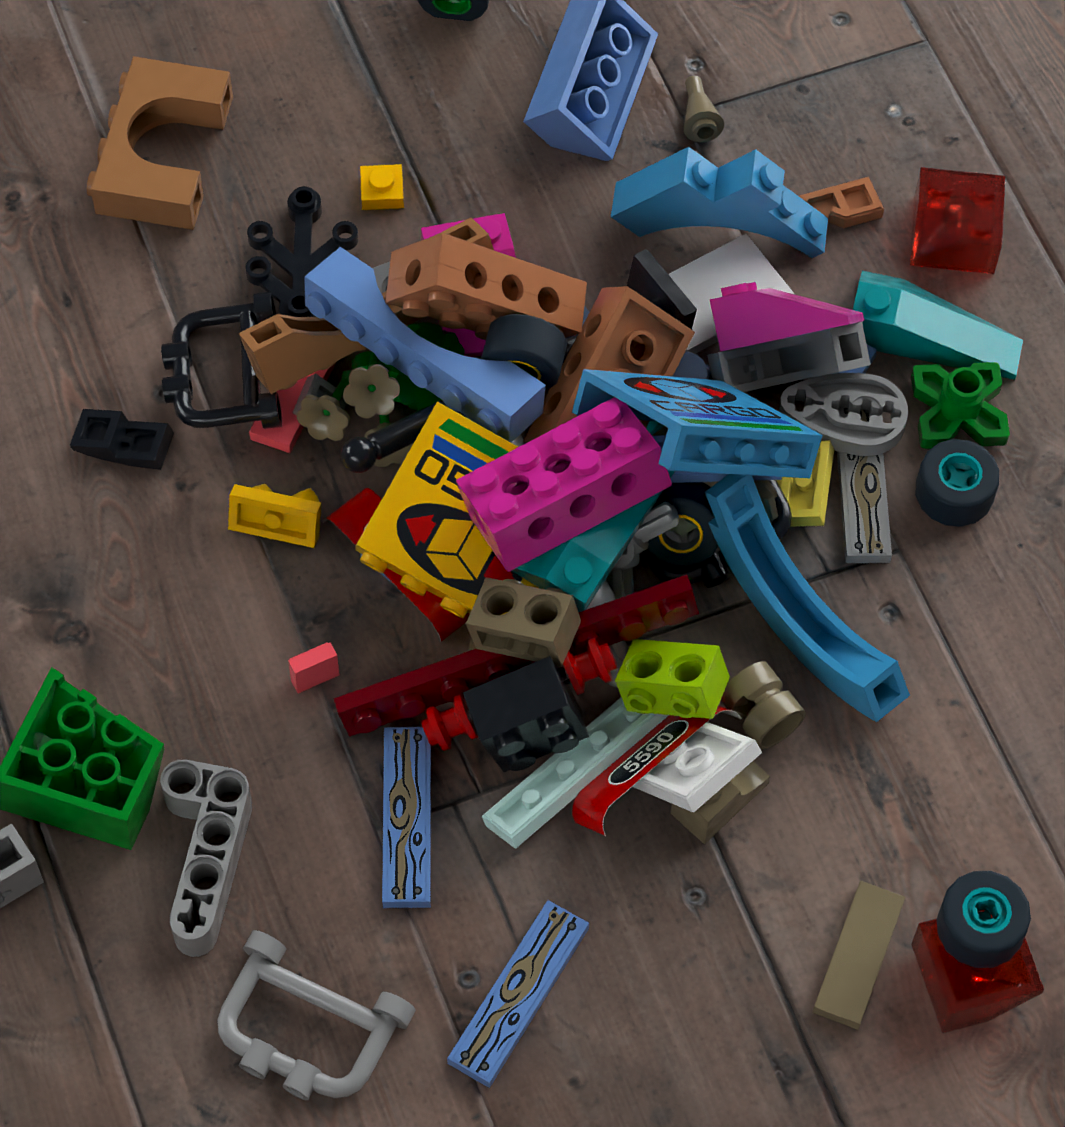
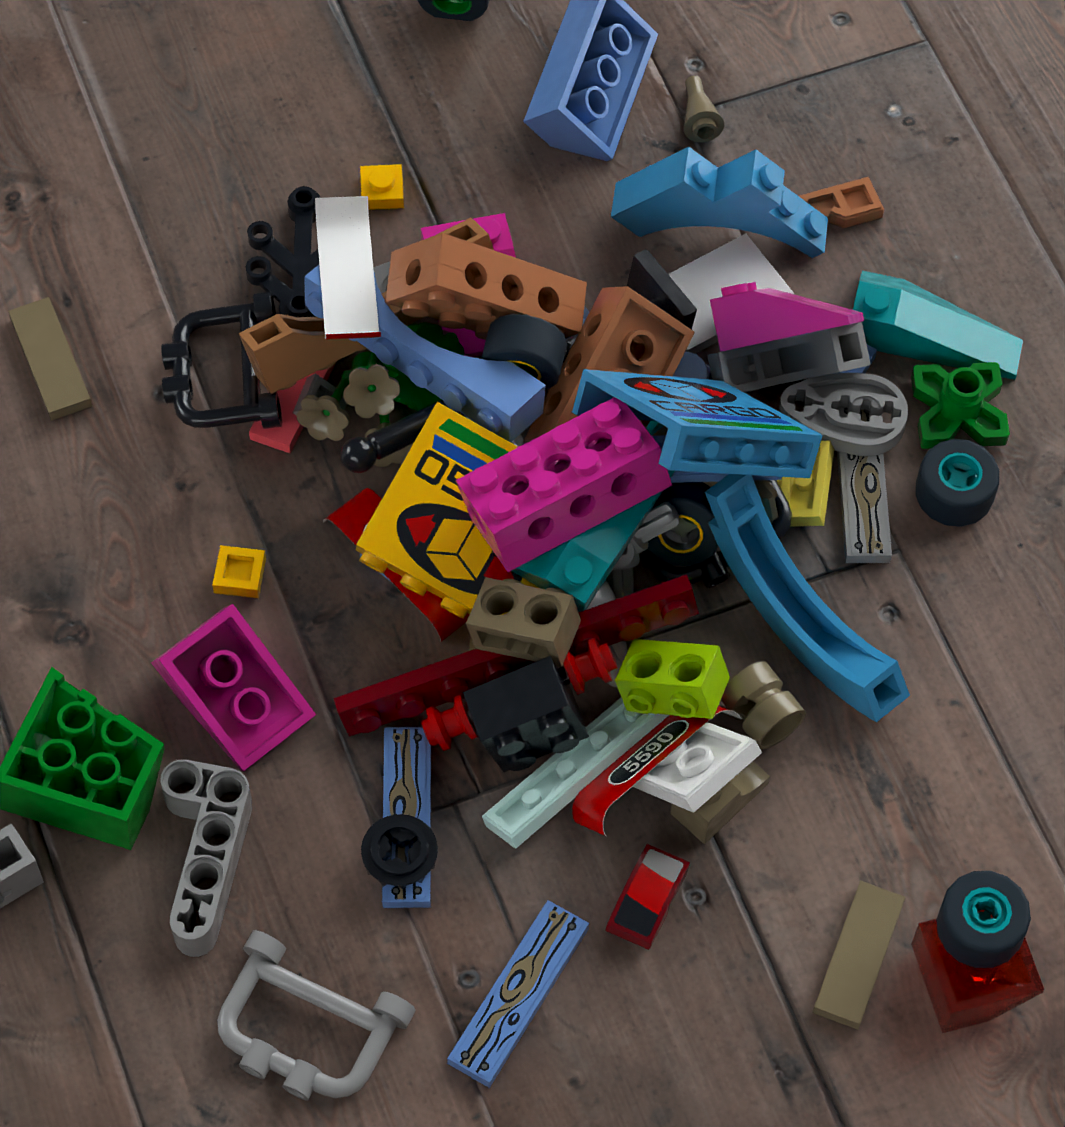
black slope [70,409,174,470] -> none
medium nougat arch [87,56,233,230] -> none
yellow tile [228,484,321,548] -> none
coral tile [288,642,339,693] -> none
clear red slope [910,167,1005,274] -> none
none -> dark tan tile [8,297,92,421]
none -> dark pink slope [151,604,316,772]
none -> yellow plate [212,545,266,599]
none -> white sticker [315,196,381,340]
none -> black gear [361,814,438,890]
none -> slope [605,844,690,950]

